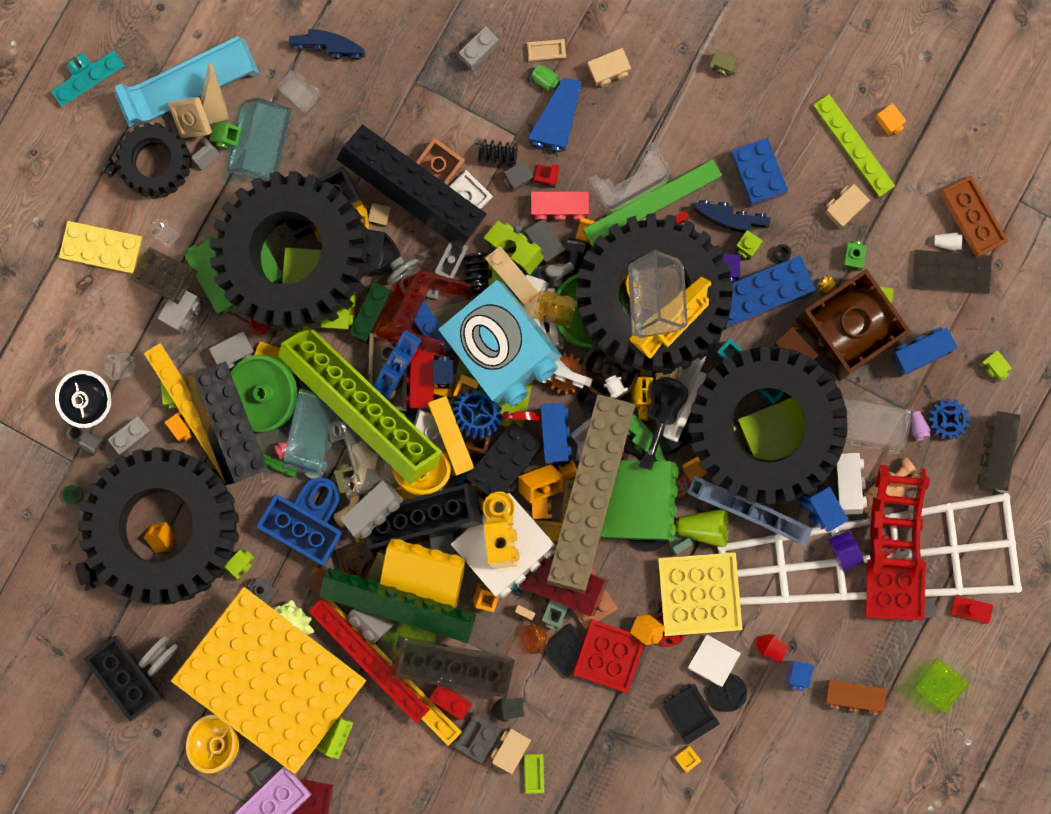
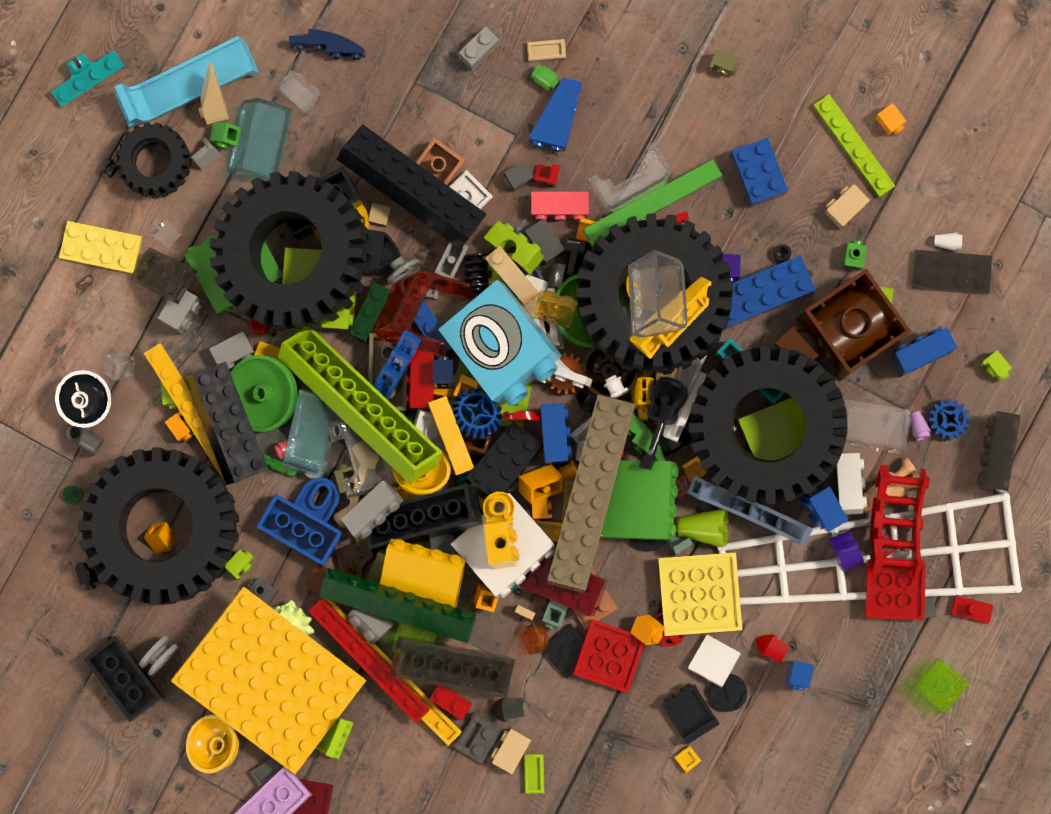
light grey brick [108,416,153,456] -> none
tan plate [168,97,212,138] -> none
black piece [478,139,518,166] -> none
light grey arm [545,262,574,279] -> none
tan brick [587,48,631,87] -> none
dark blue slope [694,200,771,233] -> none
lime brick [735,230,763,260] -> none
yellow plate [818,276,835,294] -> none
dark orange brick [824,680,887,715] -> none
dark orange tile [939,176,1008,258] -> none

